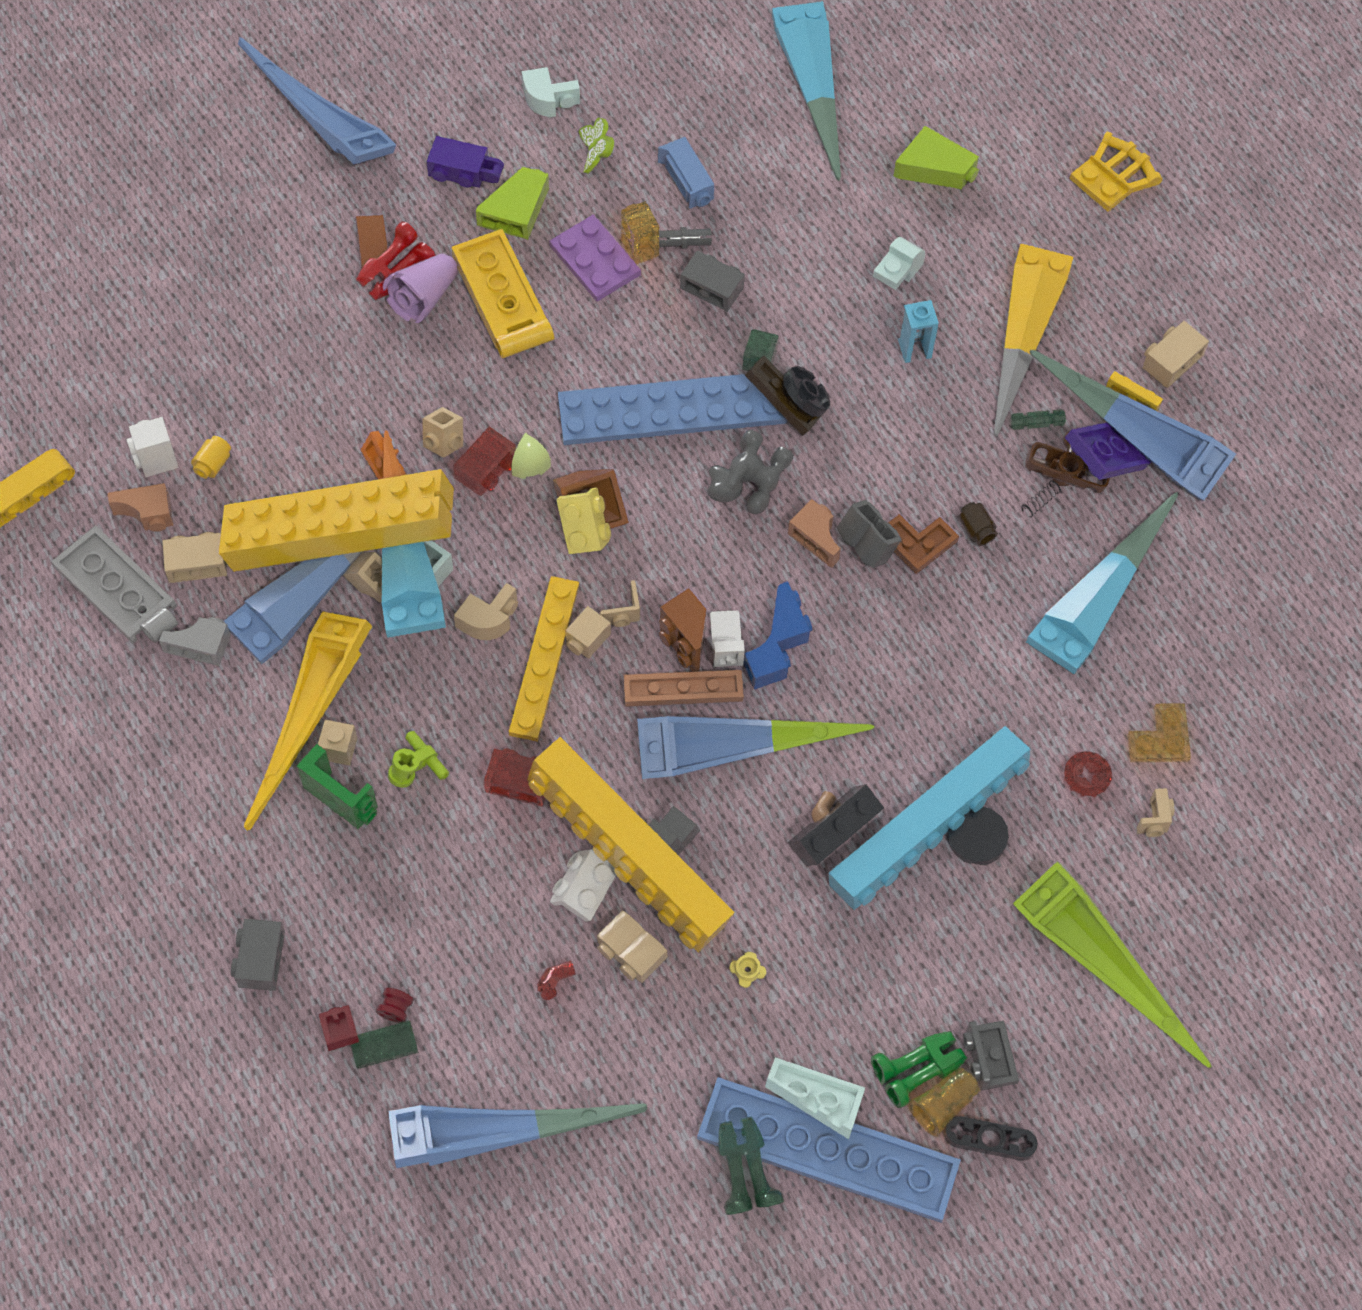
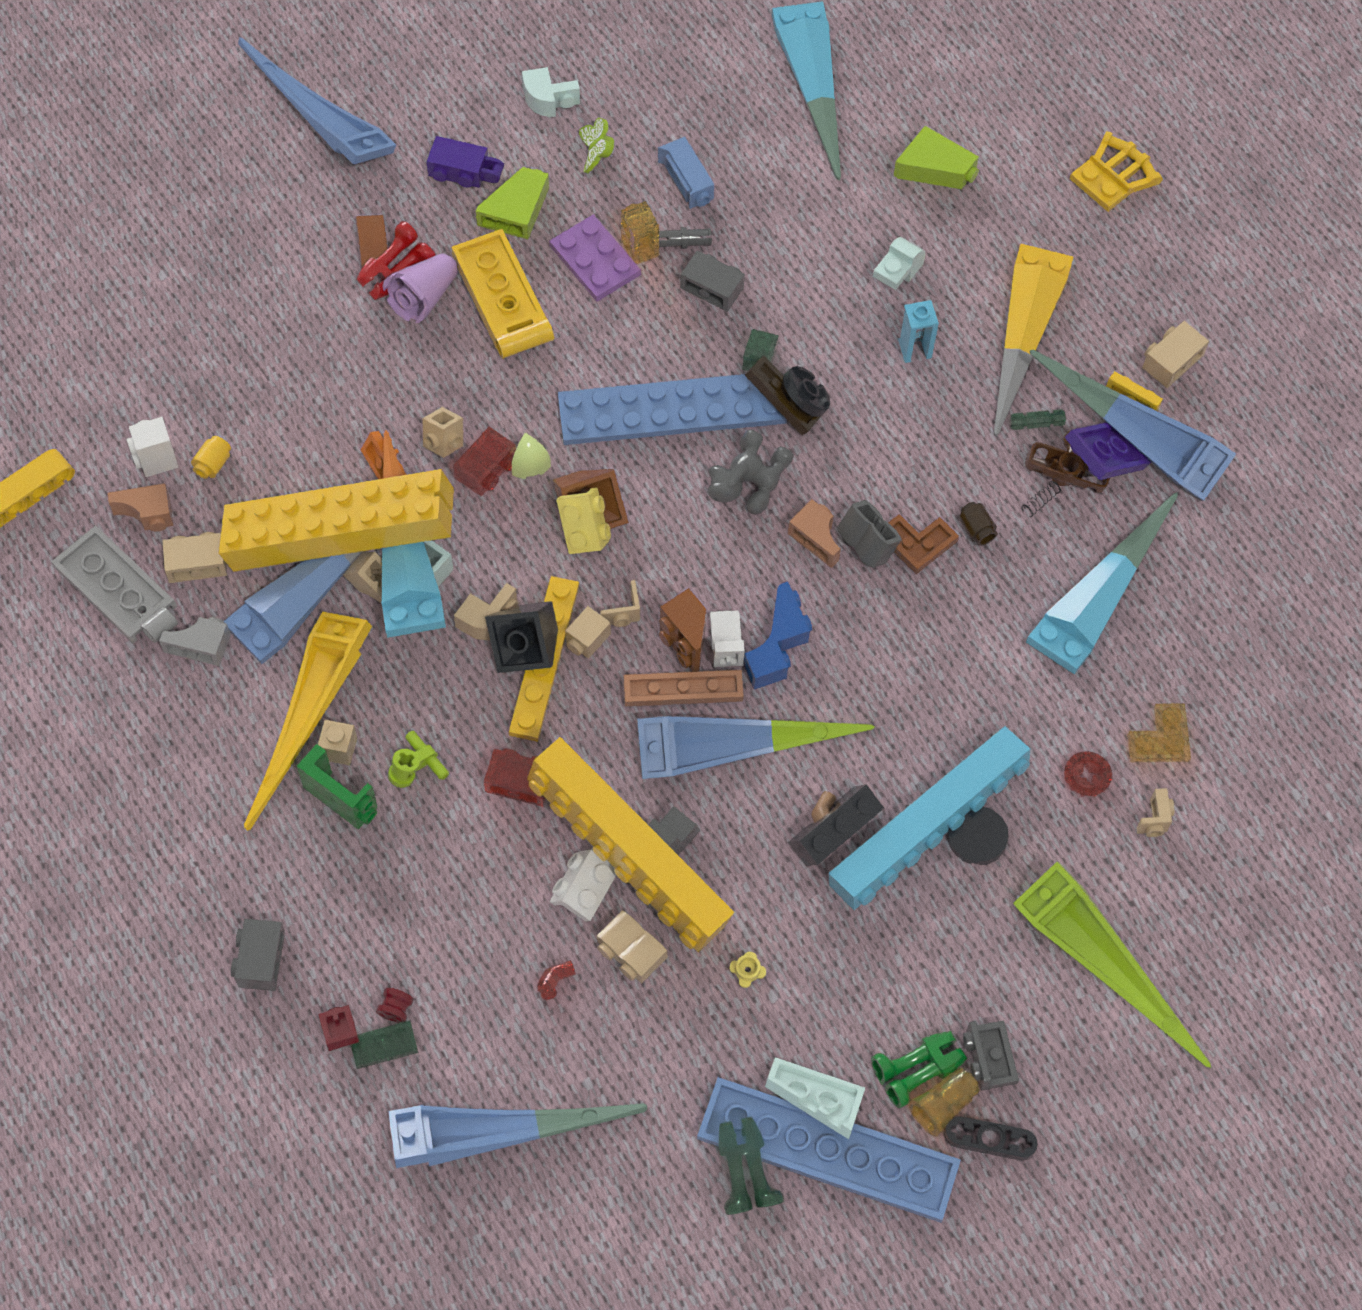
none -> black slope [485,601,558,673]

